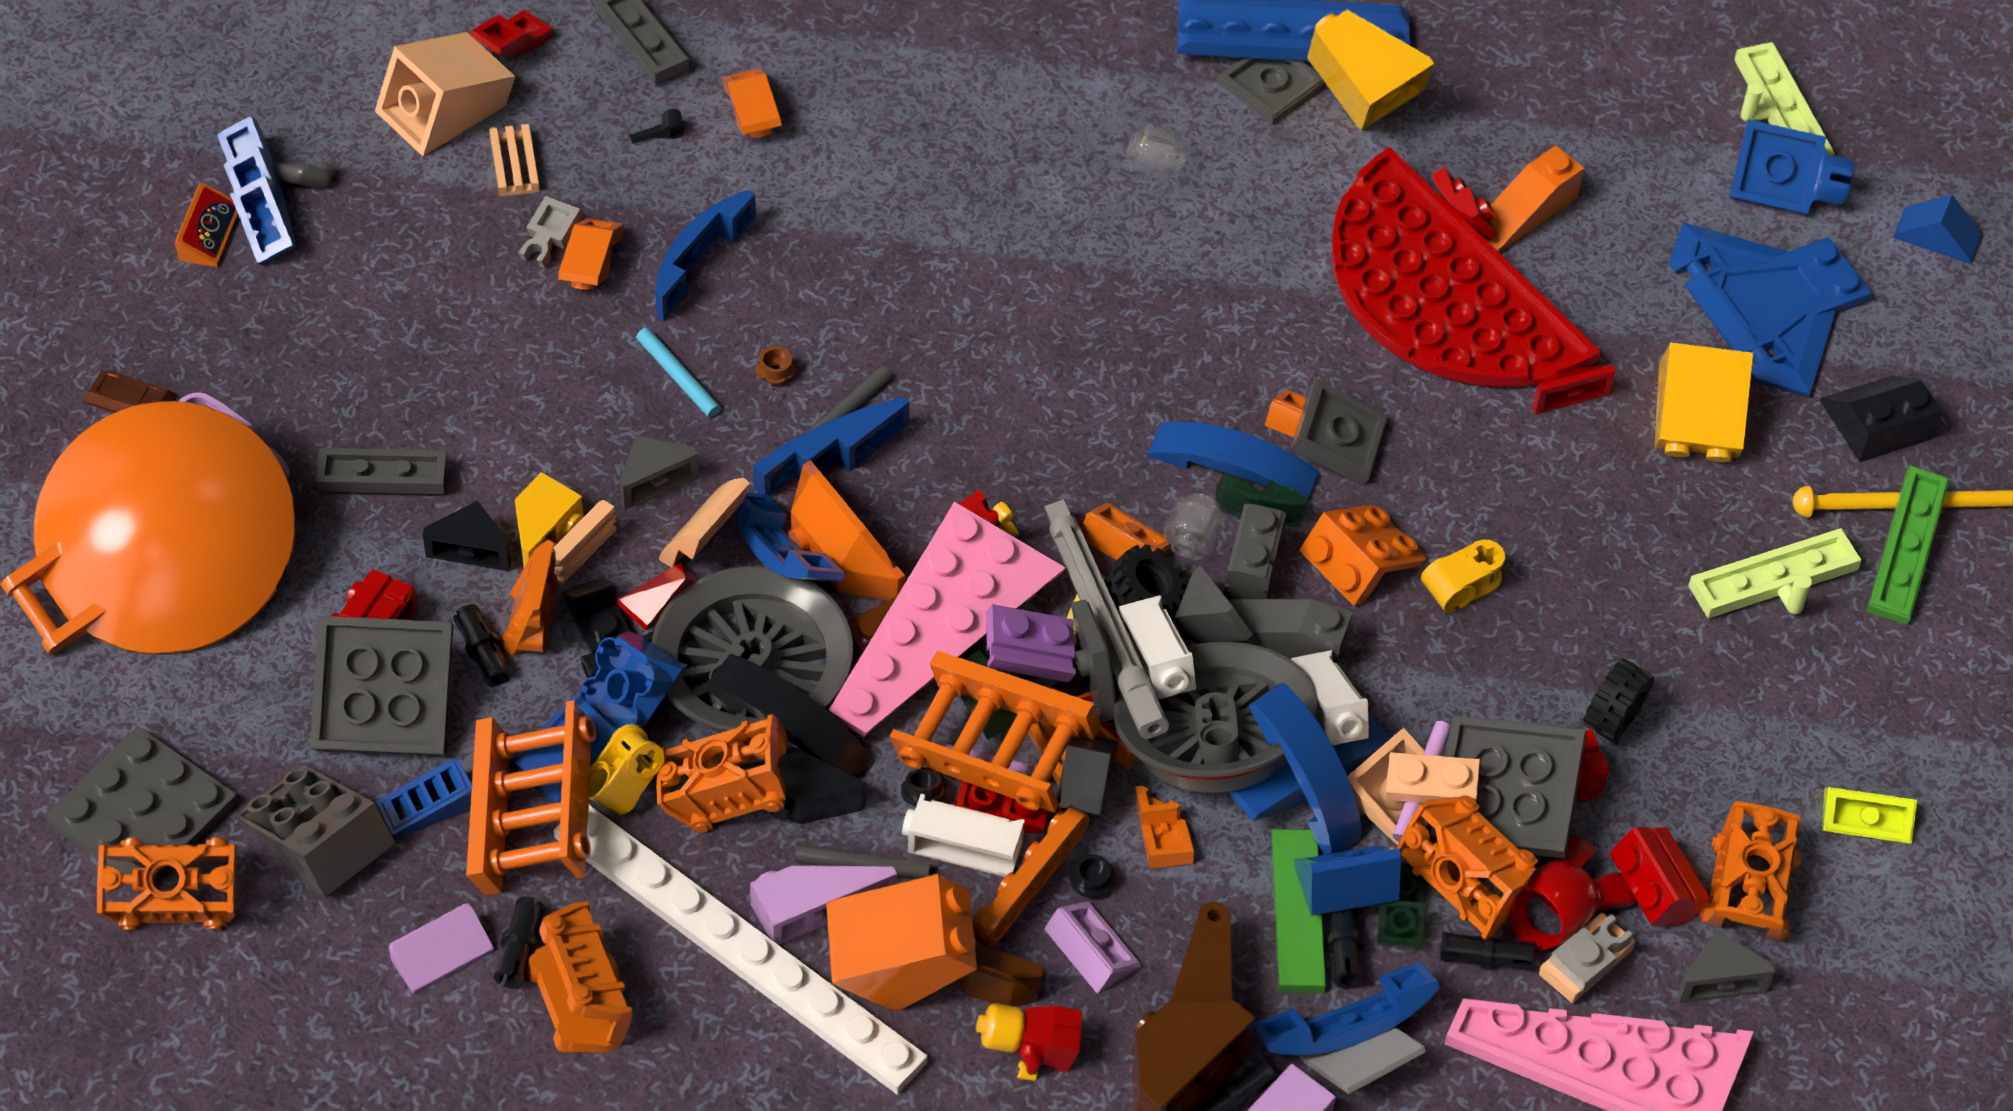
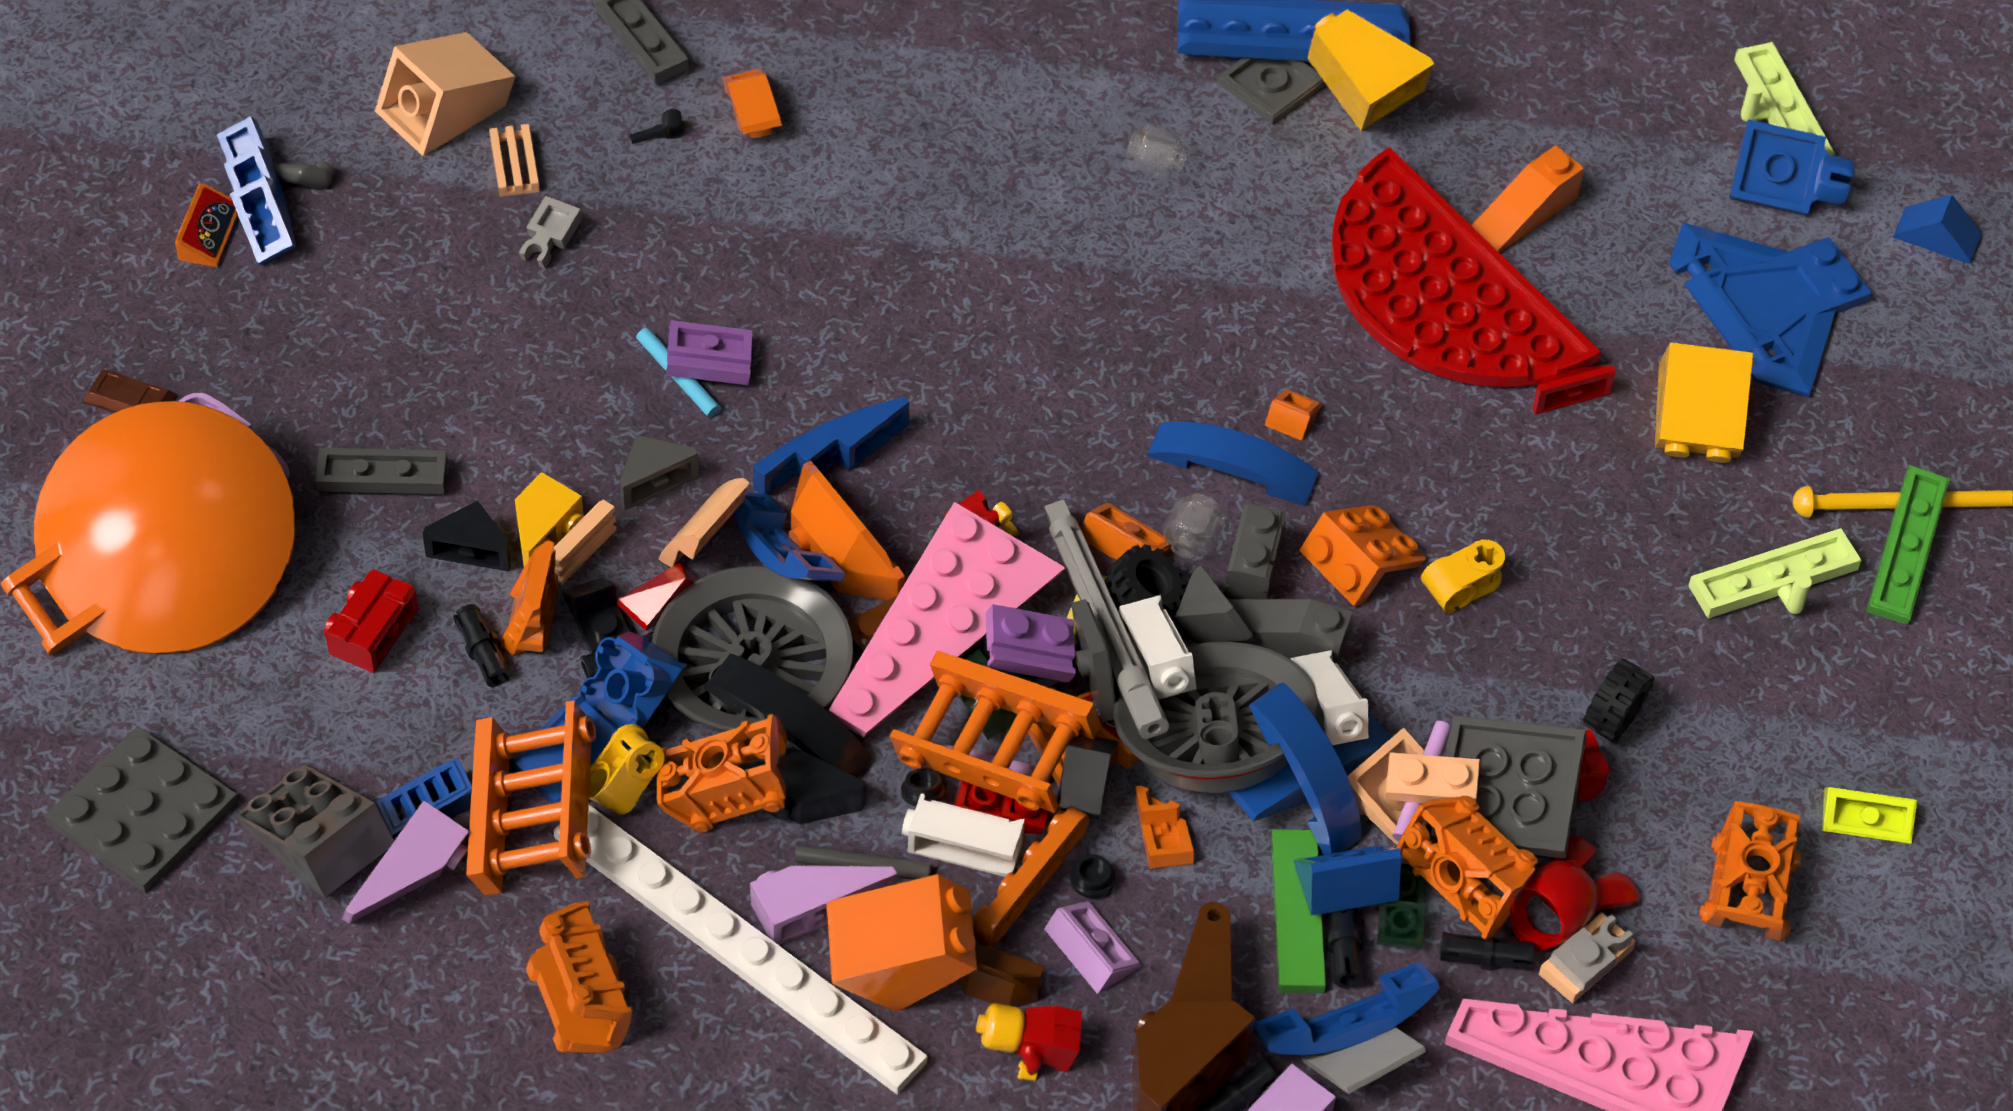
orange piece [97,837,237,930] -> none
dark grey plate [310,616,454,756] -> none
lavender slope [389,903,494,994] -> none
red slope [471,9,553,56] -> none
black pin [494,896,544,989] -> none
orange slope [558,218,624,290] -> none
blue slope [655,190,756,321] -> none
dark orange plate [755,346,796,385] -> none
dark grey bar [807,367,892,432] -> none
clear green slope [1214,473,1307,527] -> none
dark grey tile [1290,379,1388,485] -> none
red slope [1431,167,1497,239] -> none
red brick [1609,827,1710,926] -> none
dark grey slope [1677,930,1775,1003] -> none
black slope [1820,375,1942,462] -> none
none -> lavender slope [342,801,469,924]
none -> medium lavender plate [666,320,753,385]

